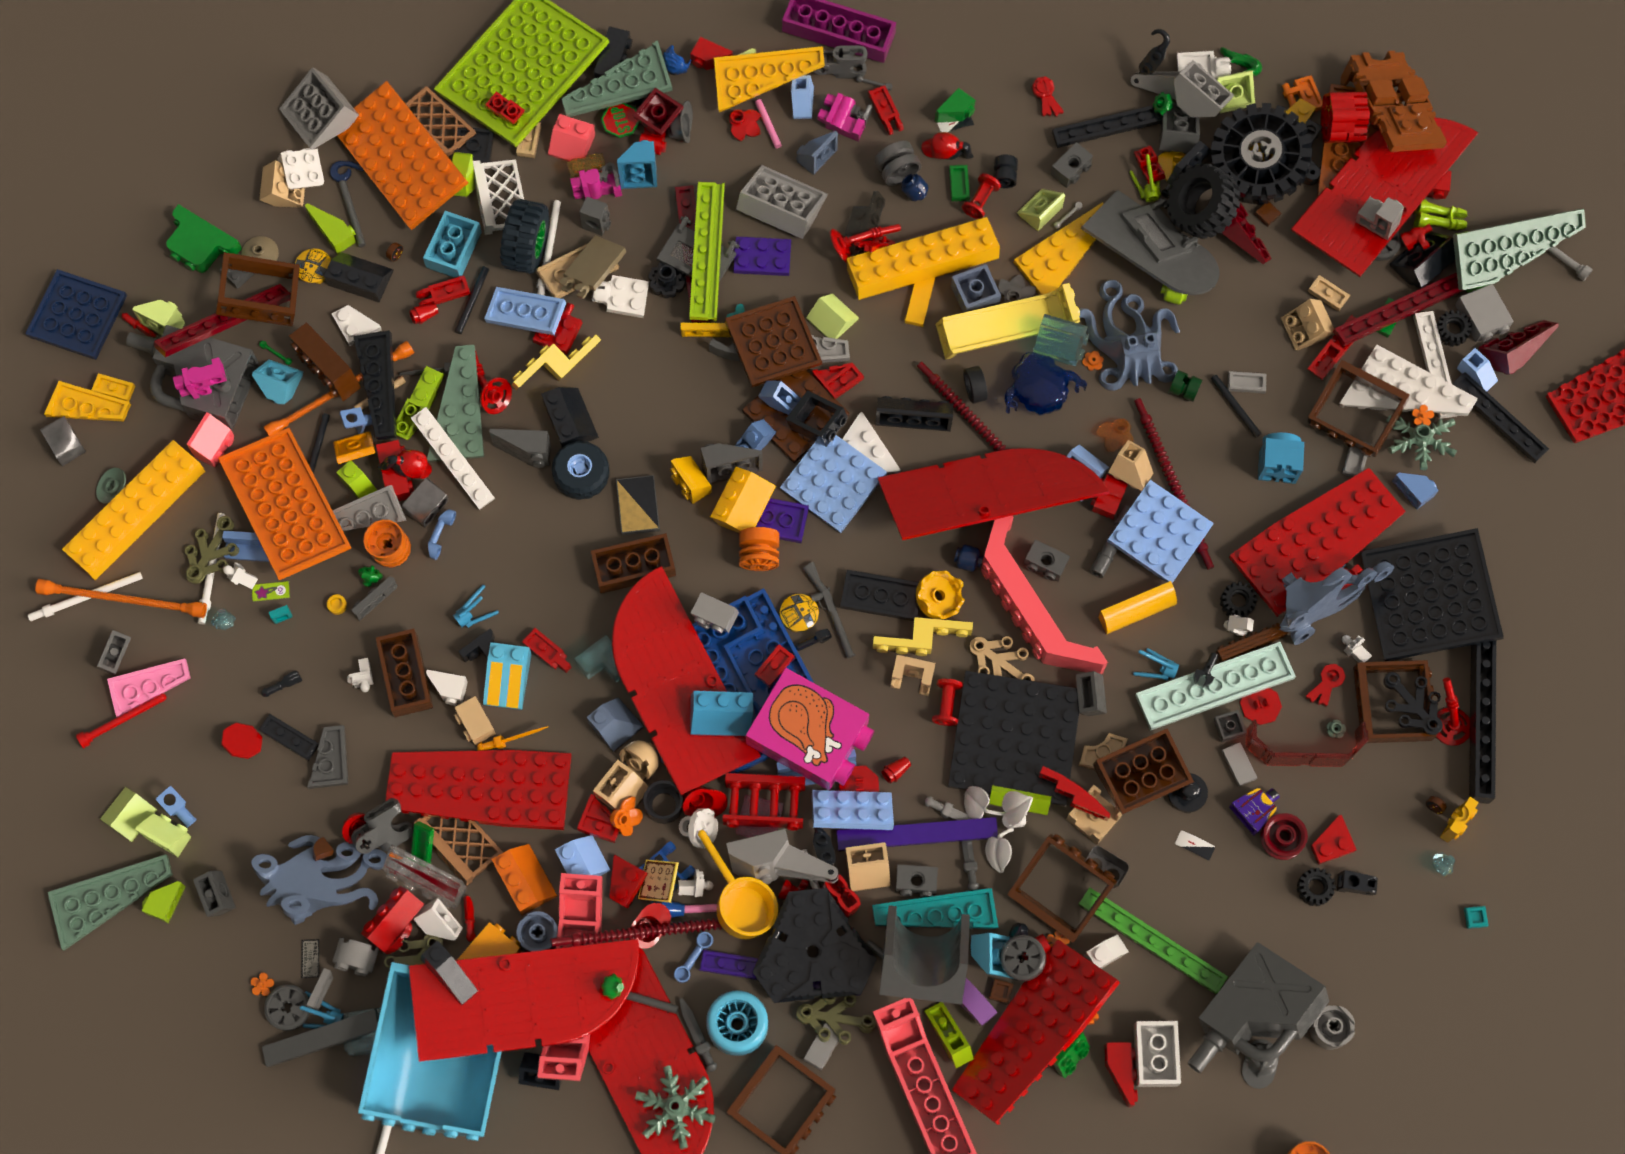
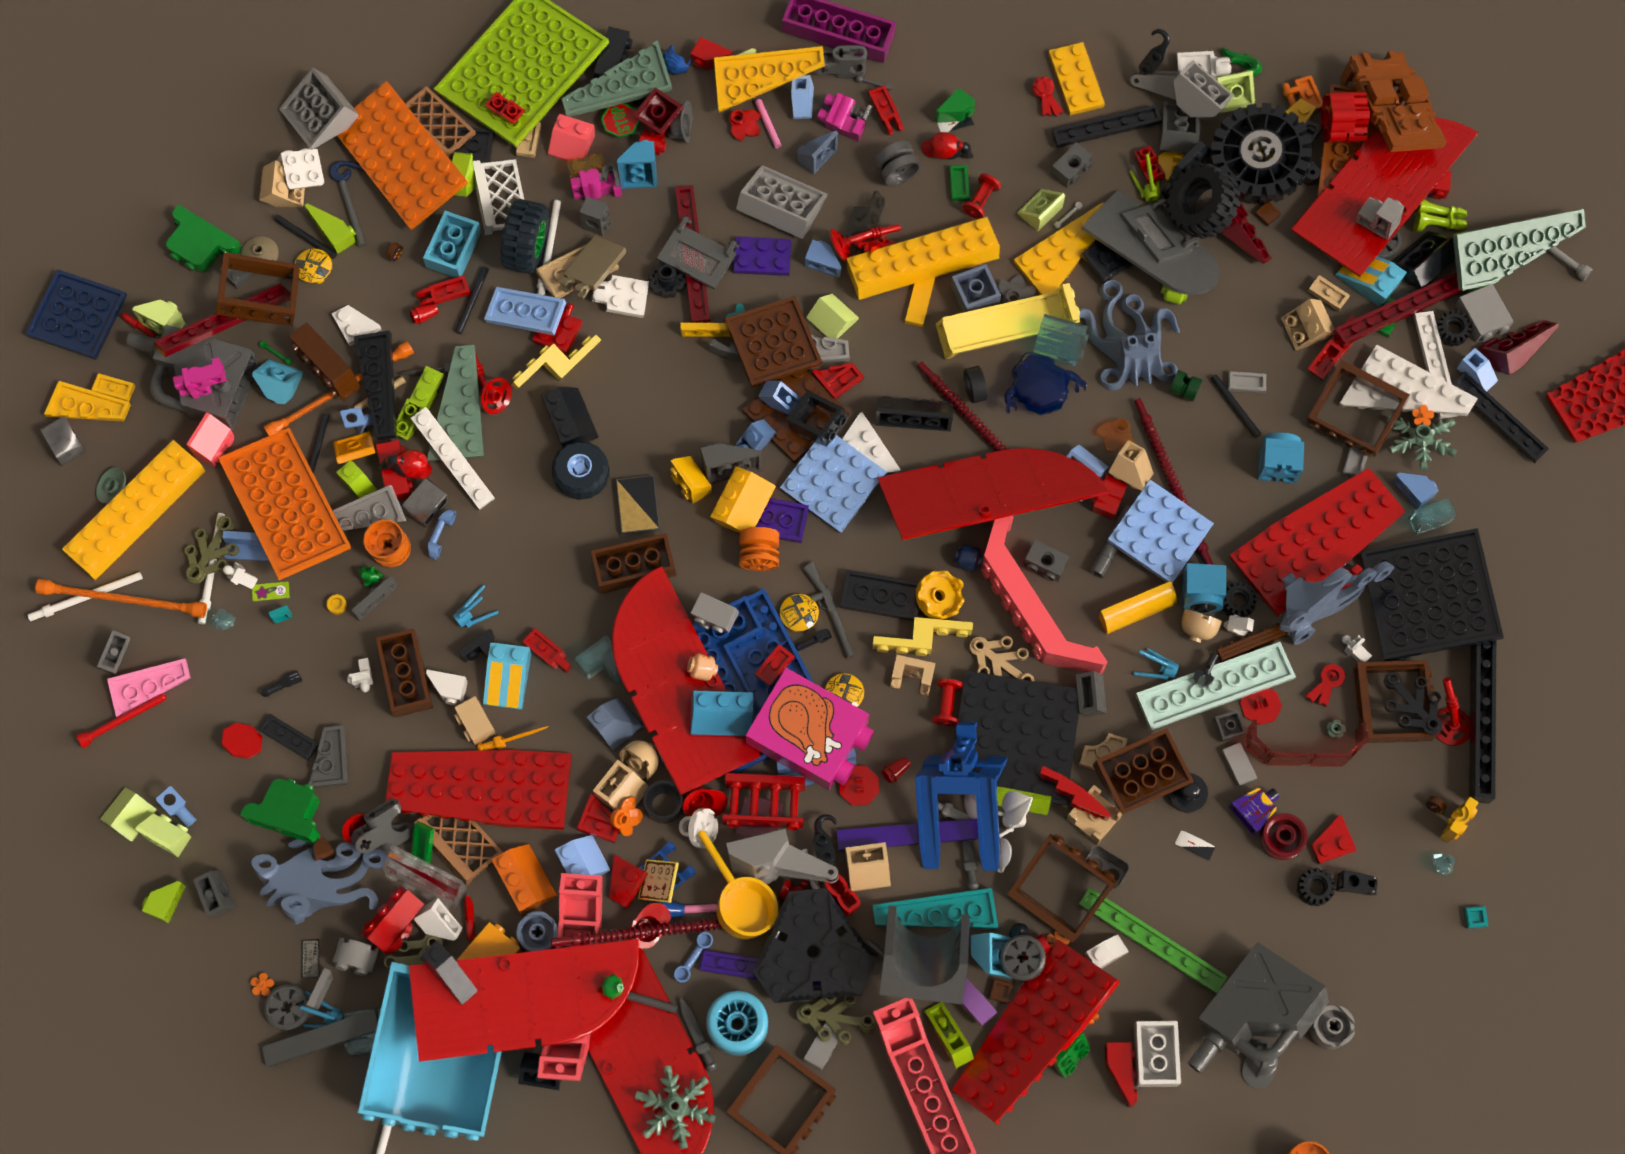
sand green wing [48,854,173,951] -> none
black slope [324,252,394,303] -> none
dark grey slope [490,429,551,468] -> none
white piece [677,869,714,897] -> none
lime plate [689,182,725,321] -> none
light blue plate [812,790,894,830] -> none
dark grey brick [895,865,938,897] -> none
dark blue head [901,174,929,201] -> none
black wheel [993,154,1018,189] -> none
orange plant [1082,351,1104,371] -> none
green piece [1153,92,1173,115] -> none
red piece [1400,223,1433,251] -> none
none -> green brick [240,778,320,844]
none -> black bar [274,214,337,259]
none -> light nougat head [687,653,718,681]
none -> medium blue slope [805,239,841,278]
none -> yellow dish [825,674,864,707]
none -> blue piece [915,722,1007,871]
none -> yellow plate [1048,42,1105,115]
none -> black tile [1080,242,1134,284]
none -> dark azure piece [1181,563,1226,613]
none -> tan cylinder [1181,609,1222,643]
none -> medium azure slope [1335,256,1407,307]
none -> clear light blue brick [1408,498,1457,535]

